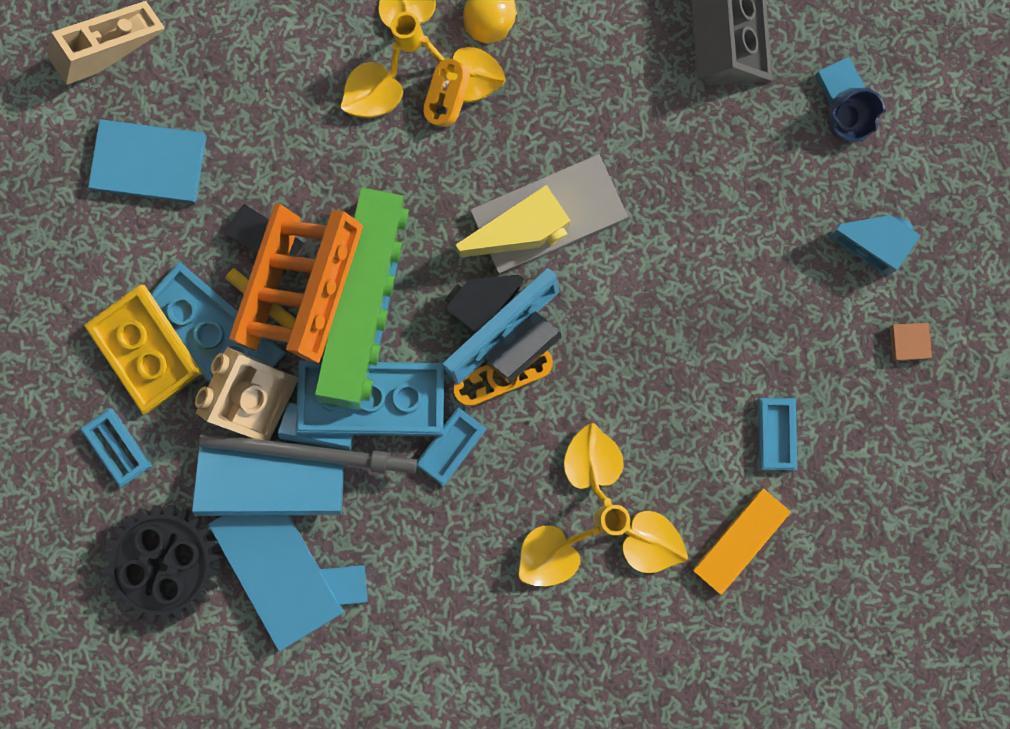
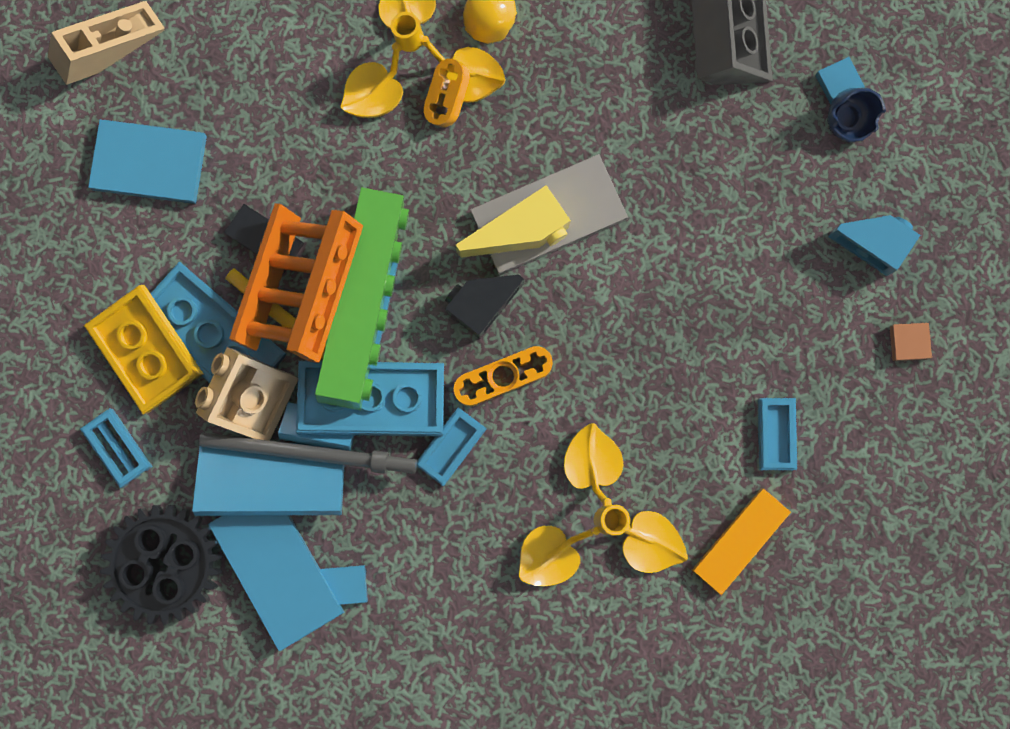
dark azure tile [442,268,559,385] -> none
black tile [483,311,562,384] -> none

